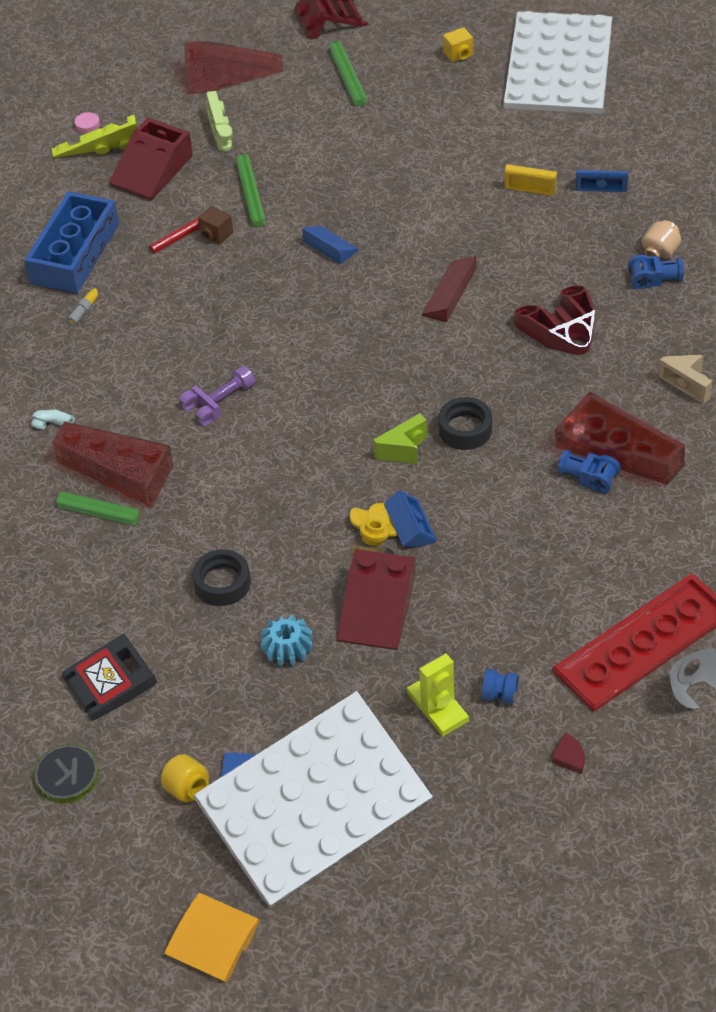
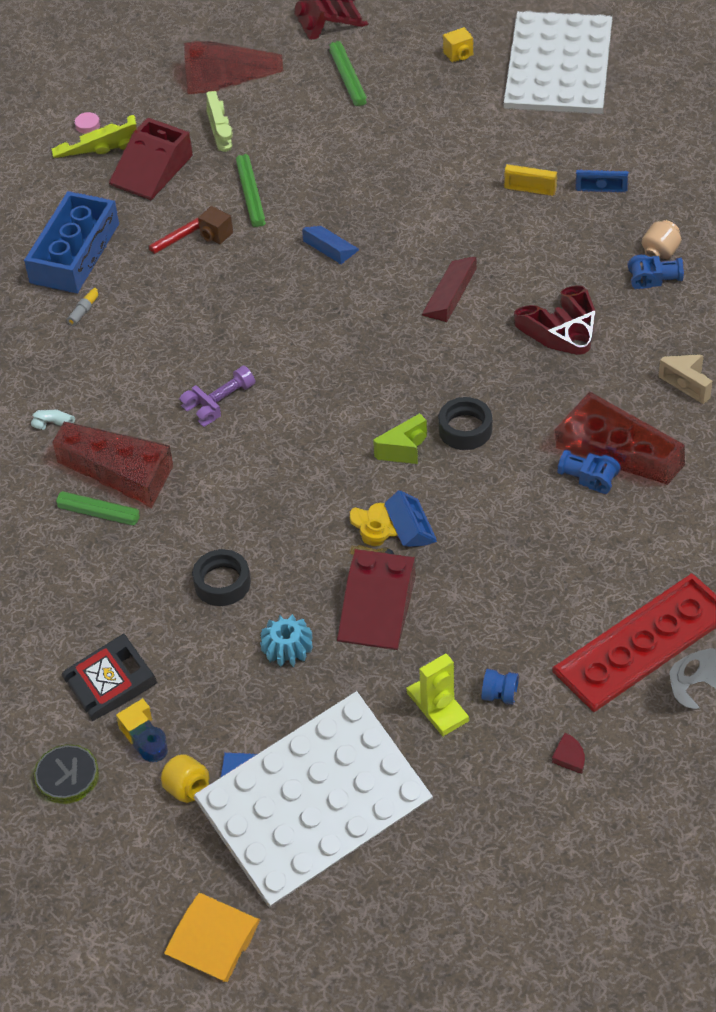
none -> leg [116,698,168,762]

